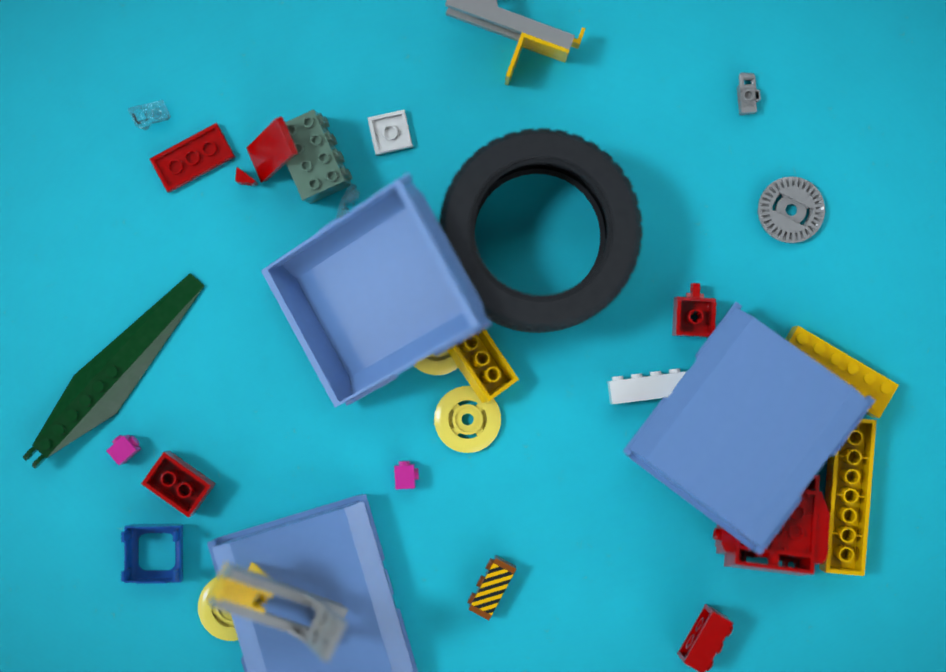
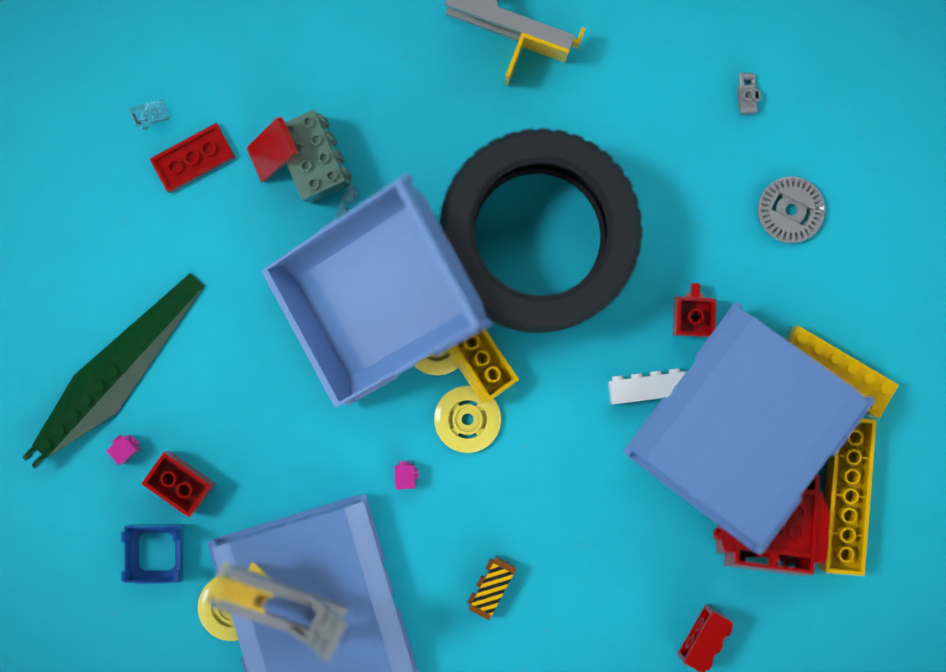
red slope [235,167,258,186] -> none
white tile [367,110,413,156] -> none

